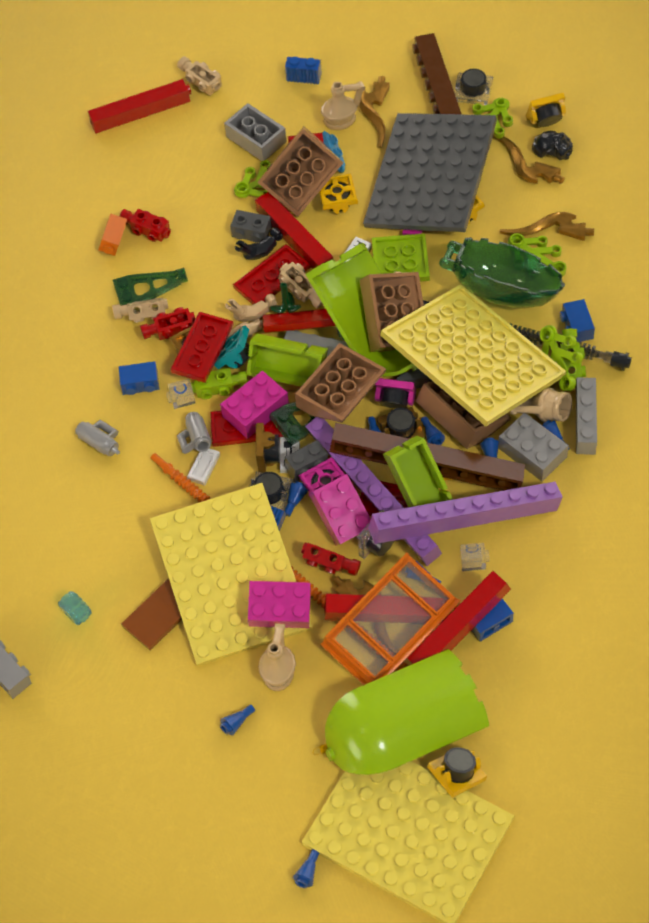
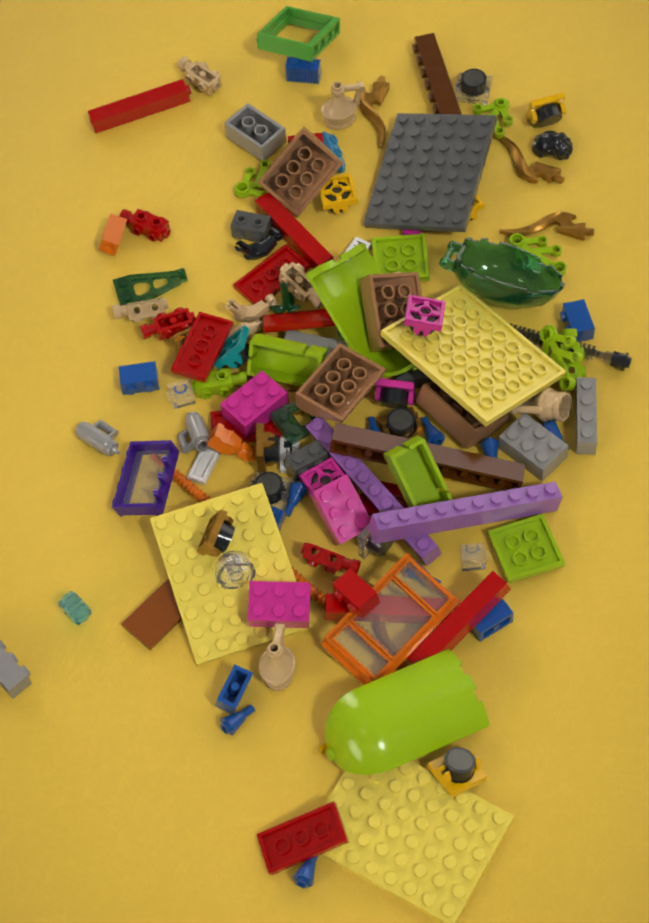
none -> window [112,440,180,517]
none -> pearl gold piece [197,509,235,557]
none -> orange piece [207,423,256,462]
none -> clear cylinder [214,551,256,589]
none -> blue brick [215,664,253,714]
none -> bright green window [256,6,340,62]
none -> red tile [257,801,349,875]
none -> red brick [332,568,380,618]
none -> dark pink piece [404,295,446,337]
none -> lime plate [488,514,565,584]

